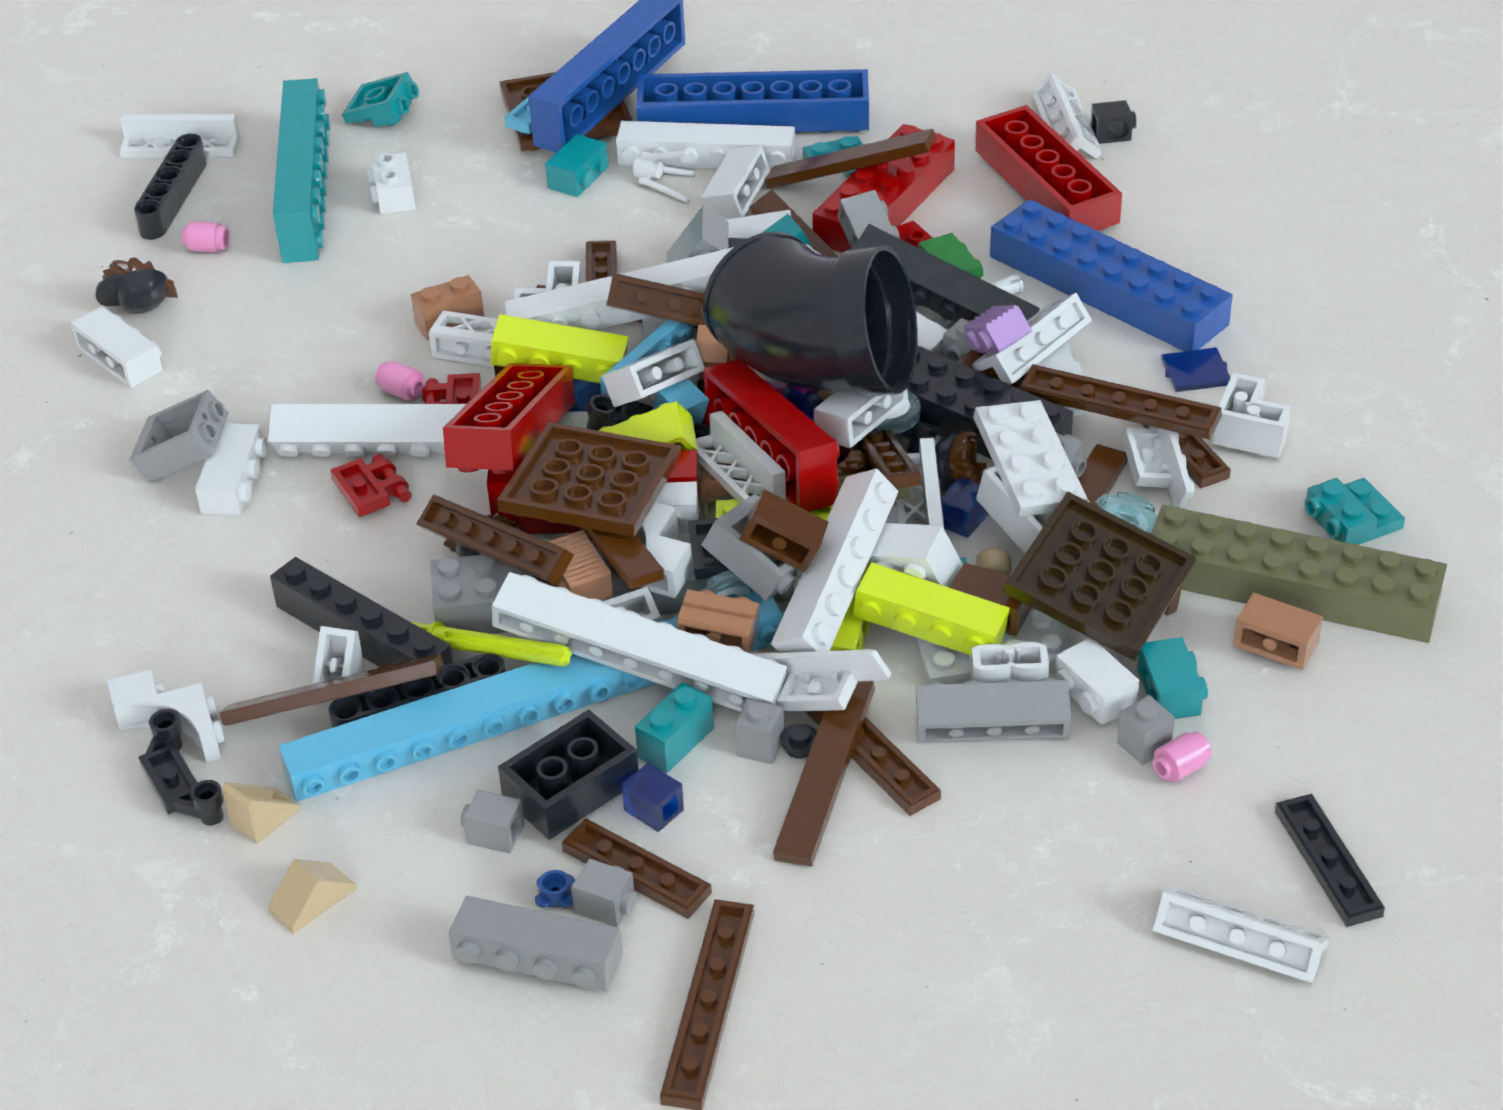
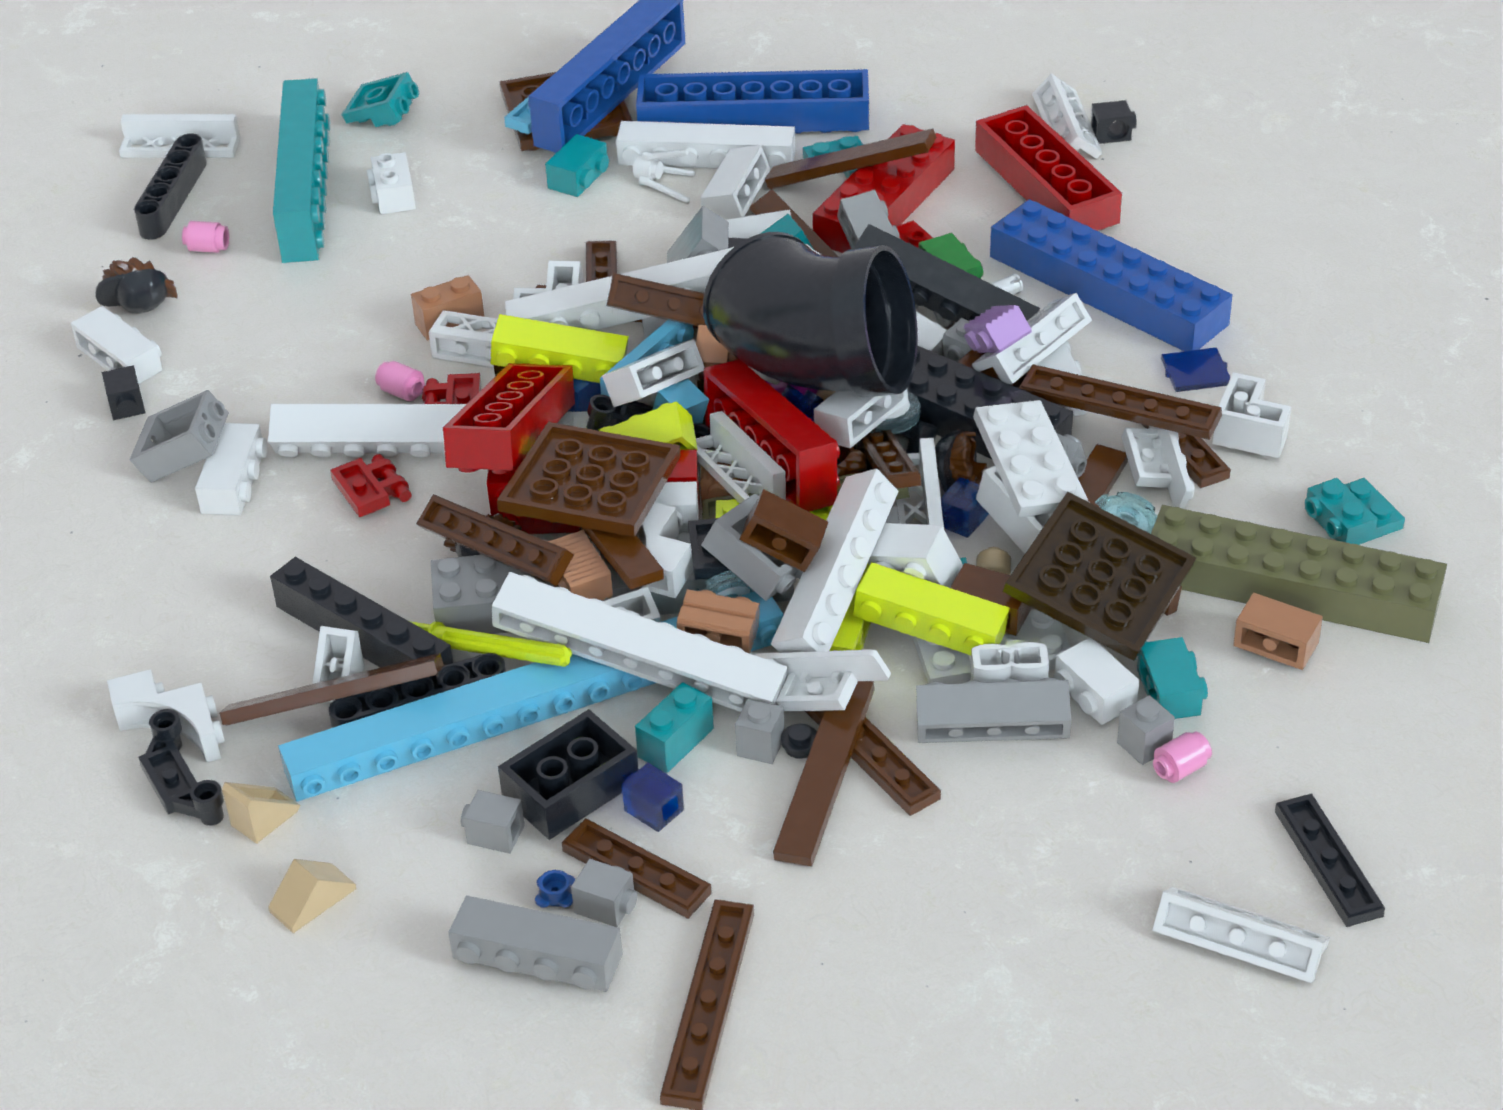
none -> black brick [102,365,145,420]

